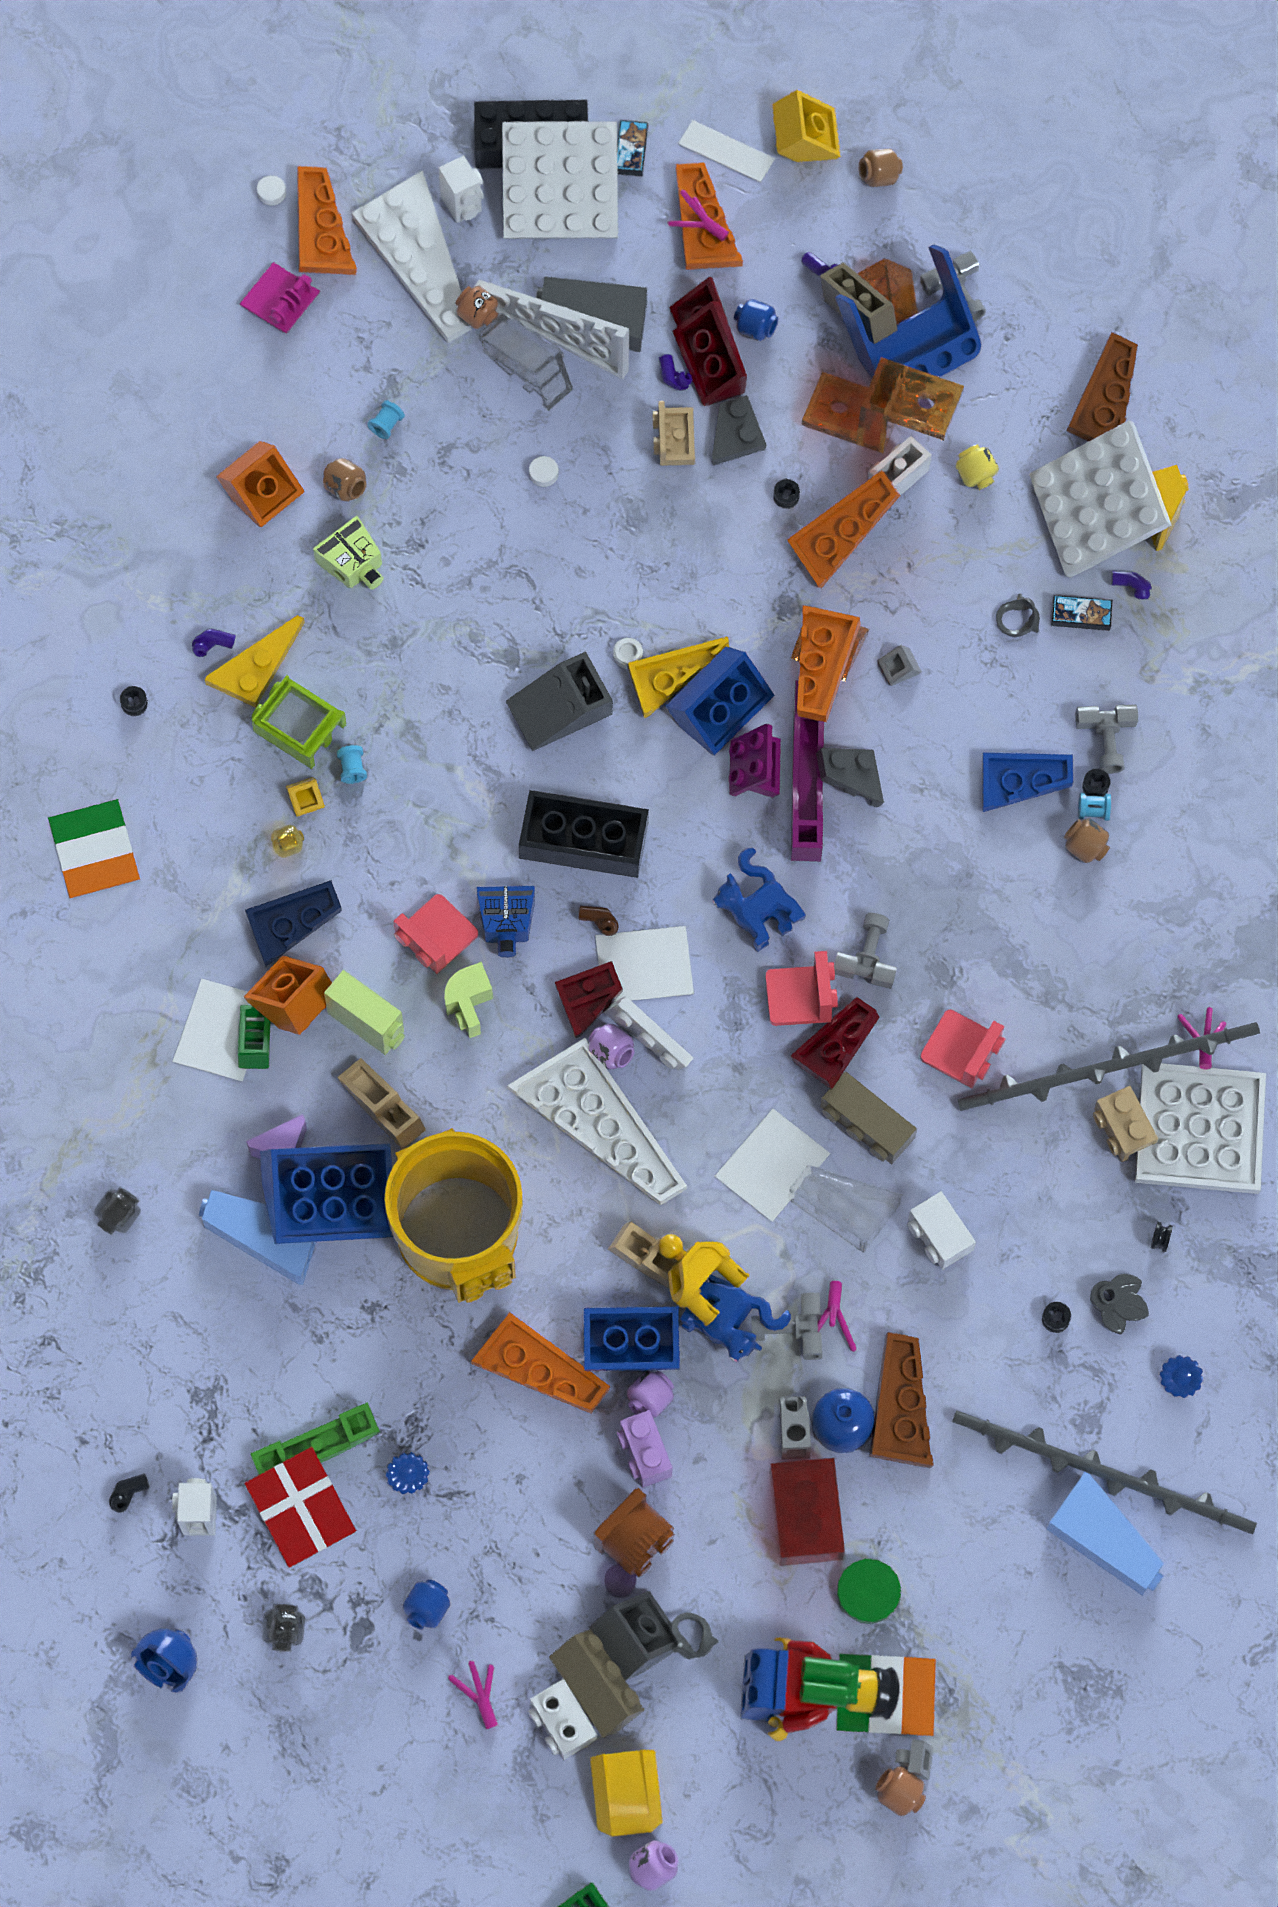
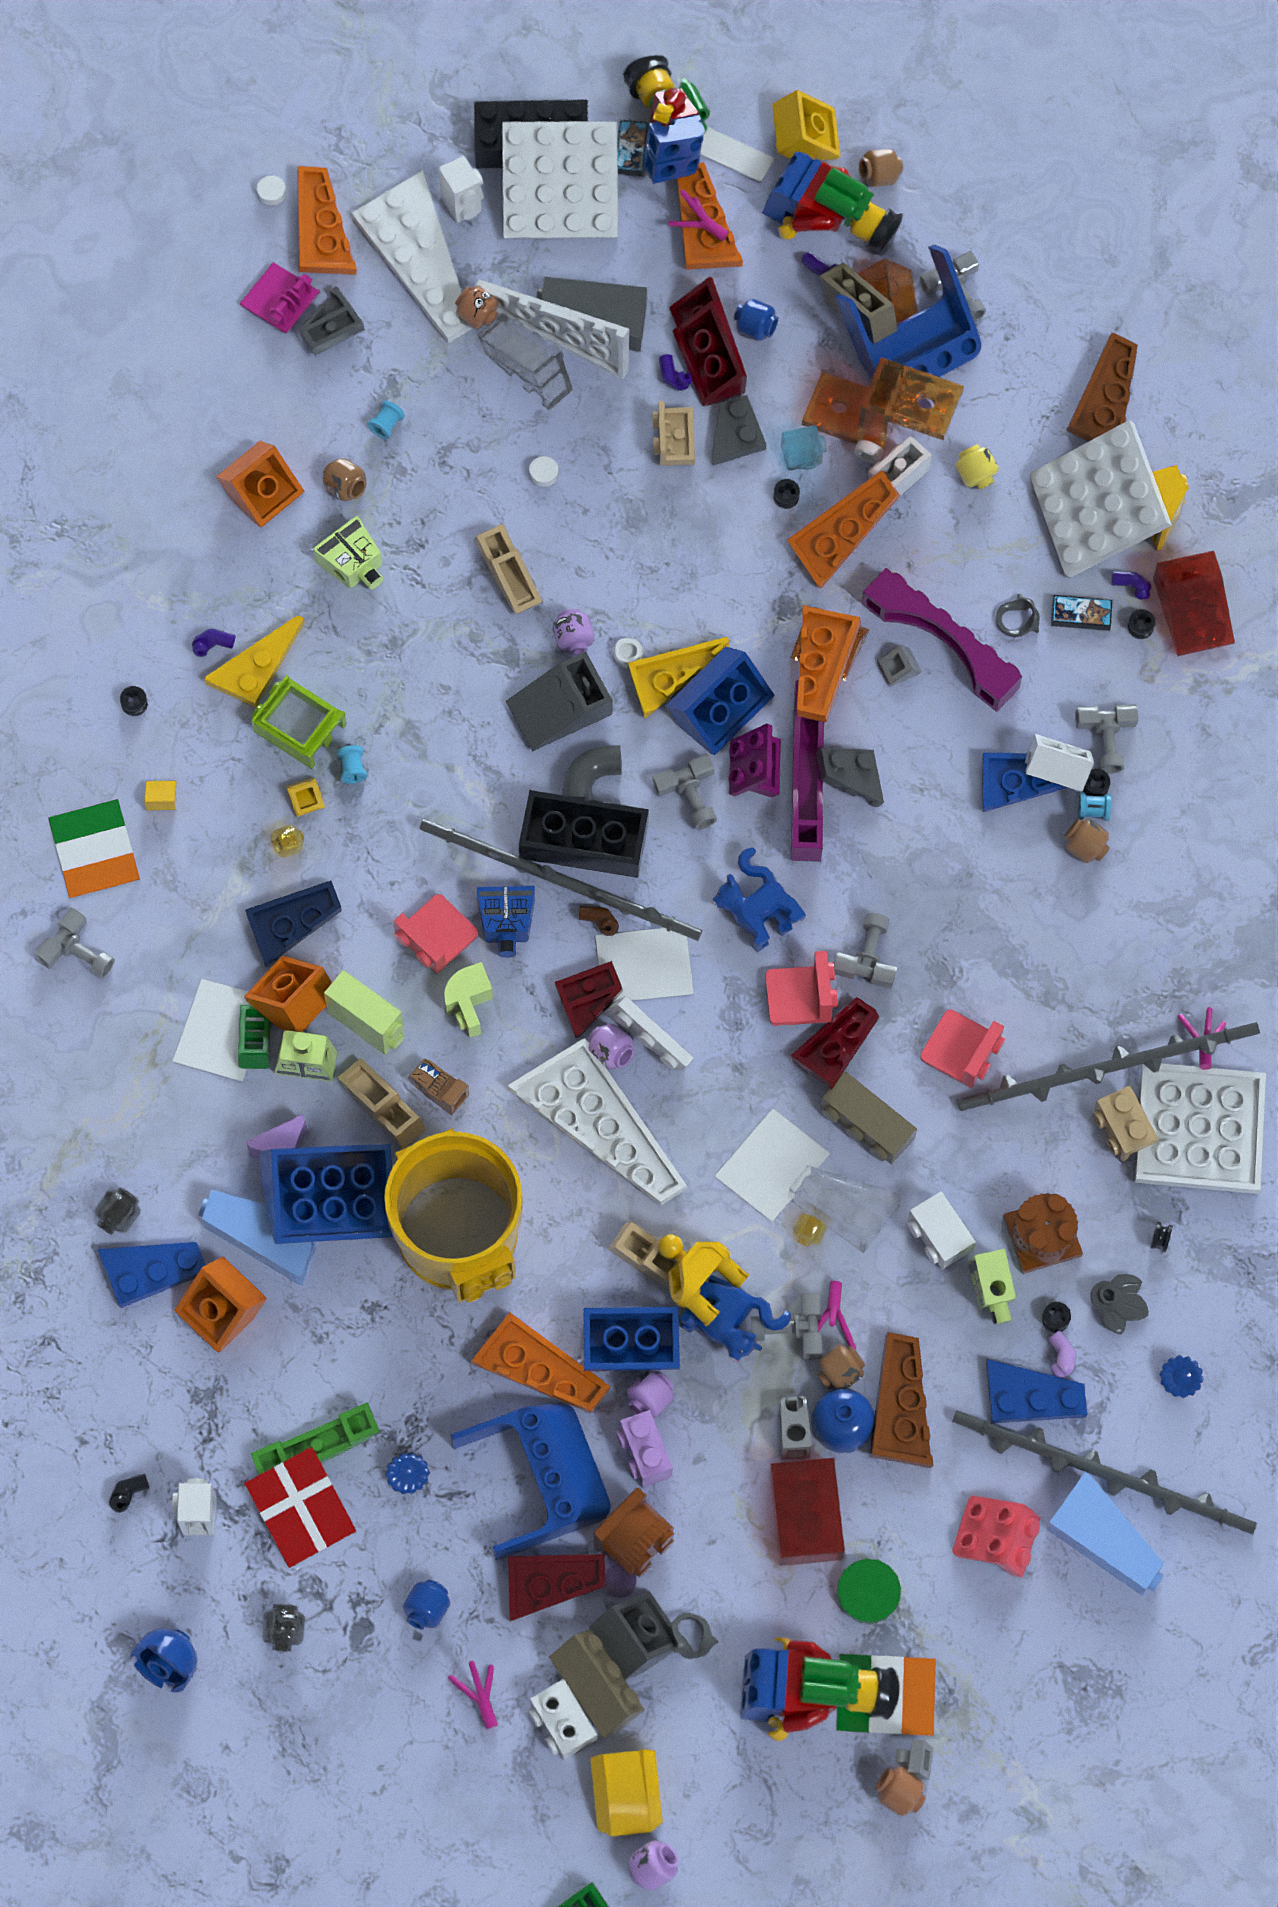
none -> light grey bar [34,908,115,979]
none -> blue wing [97,1242,206,1308]
none -> yellow slope [144,781,177,811]
none -> orange slope [174,1256,267,1353]
none -> yellowish green torso [275,1030,337,1082]
none -> dark grey wing [299,286,365,356]
none -> medium nougat leg [408,1058,469,1116]
none -> dark grey plant [419,819,703,941]
none -> blue windscreen [451,1403,611,1560]
none -> tan slope [474,524,543,615]
none -> dark red wing [508,1554,605,1622]
none -> lavender head [553,609,594,656]
none -> dark grey cylinder [562,745,622,800]
none -> piece [623,55,710,184]
none -> light grey bar [652,753,717,830]
none -> piece [762,152,903,256]
none -> clear light blue brick [781,425,827,471]
none -> clear yellow piece [793,1213,828,1247]
none -> medium nougat head [817,1345,866,1389]
none -> white tile [854,440,885,464]
none -> magenta arch [861,568,1022,712]
none -> coral bracket [953,1496,1041,1578]
none -> yellowish green torso [967,1248,1016,1325]
none -> blue wing [986,1359,1088,1424]
none -> dark orange piece [1003,1193,1083,1274]
none -> white hinge [1025,734,1094,792]
none -> lavender arm [1048,1331,1076,1378]
none -> black bush [1127,609,1156,639]
none -> clear red slope [1153,550,1235,657]

